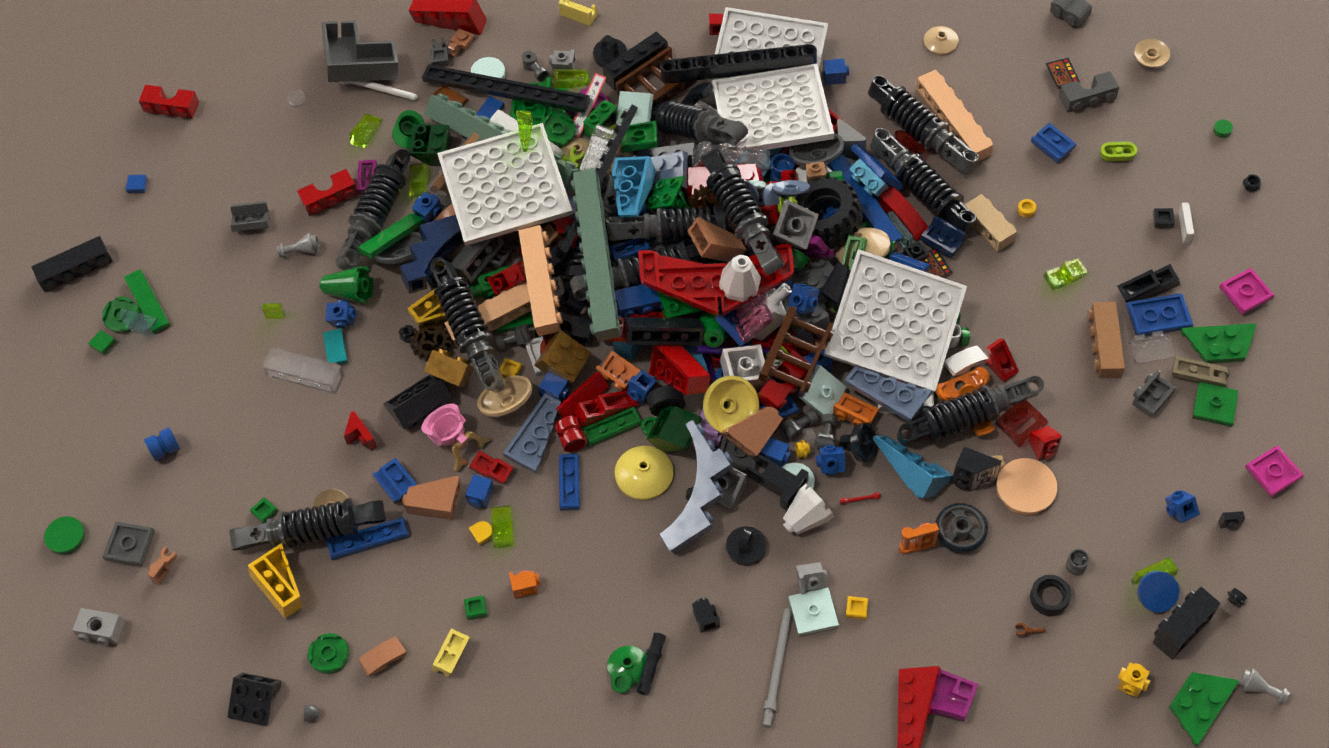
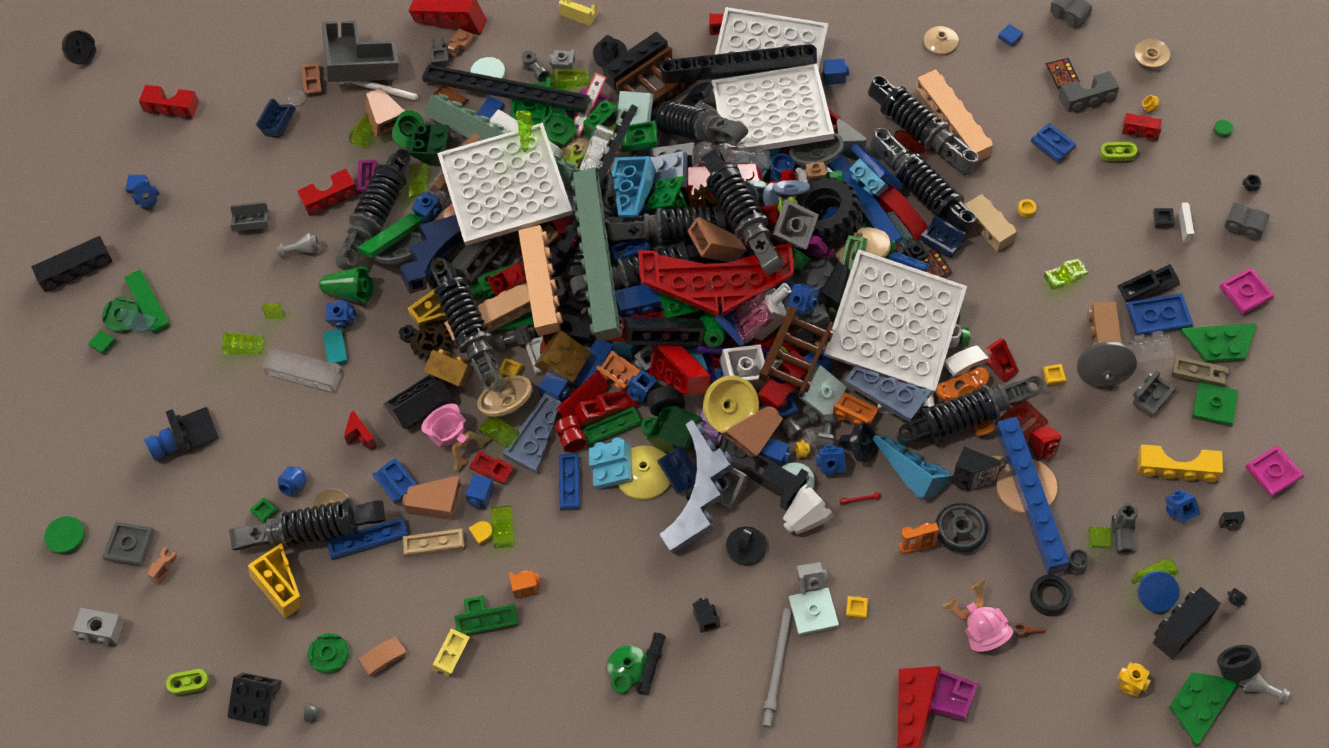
white cone [719,255,761,302] -> none
none -> black tile [62,30,96,65]
none -> blue brick [131,180,160,209]
none -> black bracket [166,407,219,453]
none -> lime plate [166,669,209,695]
none -> clear neon green slope [222,332,264,355]
none -> dark blue bracket [256,98,296,136]
none -> blue head [277,466,307,495]
none -> nougat slope [301,62,322,95]
none -> slope [365,88,405,137]
none -> tan tile [403,529,465,557]
none -> green tile [454,603,519,635]
none -> clear neon green slope [478,416,520,448]
none -> blue tile [570,340,613,389]
none -> medium azure plate [589,438,632,490]
none -> light grey brick [634,345,653,372]
none -> dark blue bracket [657,445,697,494]
none -> bright pink helmet [941,579,1013,652]
none -> blue brick [996,417,1069,575]
none -> blue tile [998,24,1023,47]
none -> yellow tile [1042,364,1067,387]
none -> dark grey dish [1077,342,1137,387]
none -> clear neon green tile [1089,526,1111,549]
none -> dark grey piece [1112,503,1138,555]
none -> red bracket [1122,113,1162,140]
none -> yellow arch [1137,445,1223,483]
none -> yellow plate [1142,95,1159,112]
none -> black tyre [1217,645,1262,682]
none -> dark grey brick [1224,203,1270,240]

